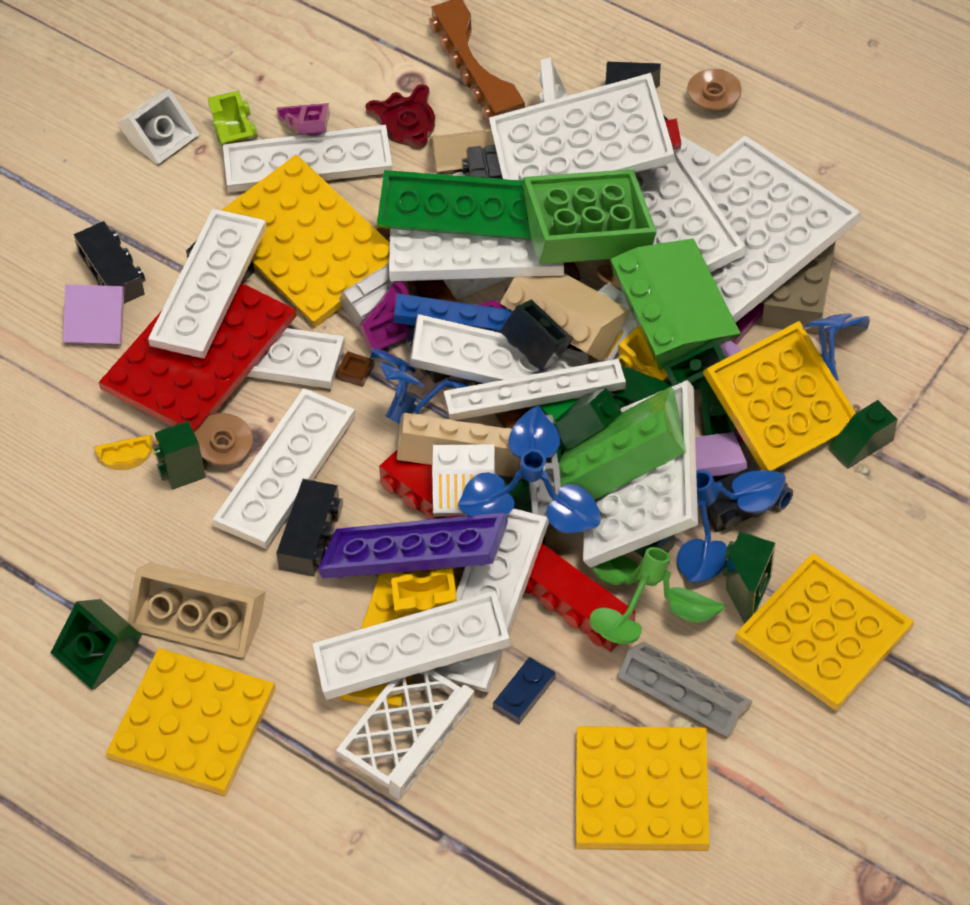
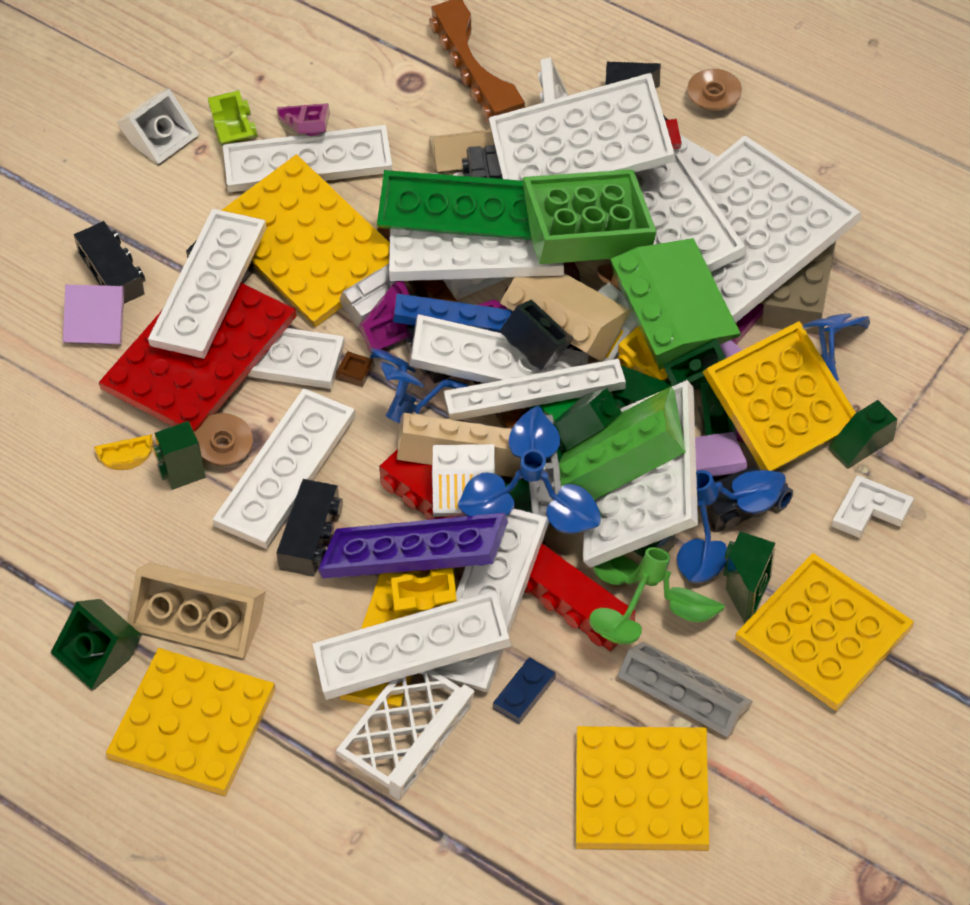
dark red tile [365,84,435,148] -> none
none -> white plate [832,475,914,538]

